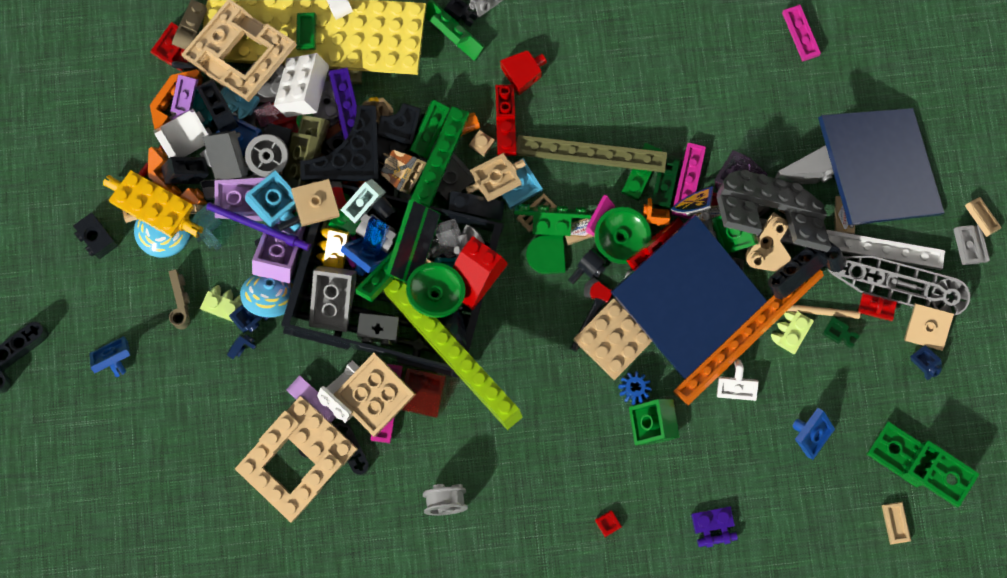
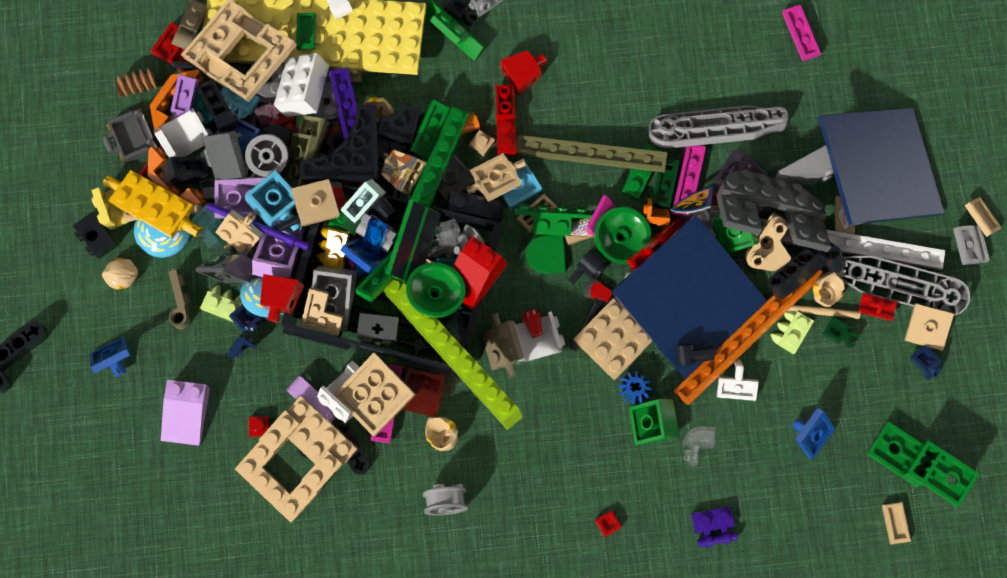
none -> light yellow bracket [91,188,128,230]
none -> tan hair [102,258,138,290]
none -> dark grey piece [103,108,158,164]
none -> medium nougat piece [116,67,158,98]
none -> lavender slope [161,380,210,446]
none -> dark grey slope [196,252,252,283]
none -> tan plate [215,209,263,254]
none -> red plate [249,416,270,438]
none -> red torso [260,274,304,323]
none -> tan plate [301,287,344,336]
none -> tan hair [425,417,458,451]
none -> dark tan plate [482,313,524,378]
none -> white panel [514,311,565,364]
none -> red cone [522,309,544,339]
none -> light grey beam [649,106,788,148]
none -> black piece [675,344,716,366]
none -> clear brick [681,426,716,467]
none -> tan hair [813,272,845,307]

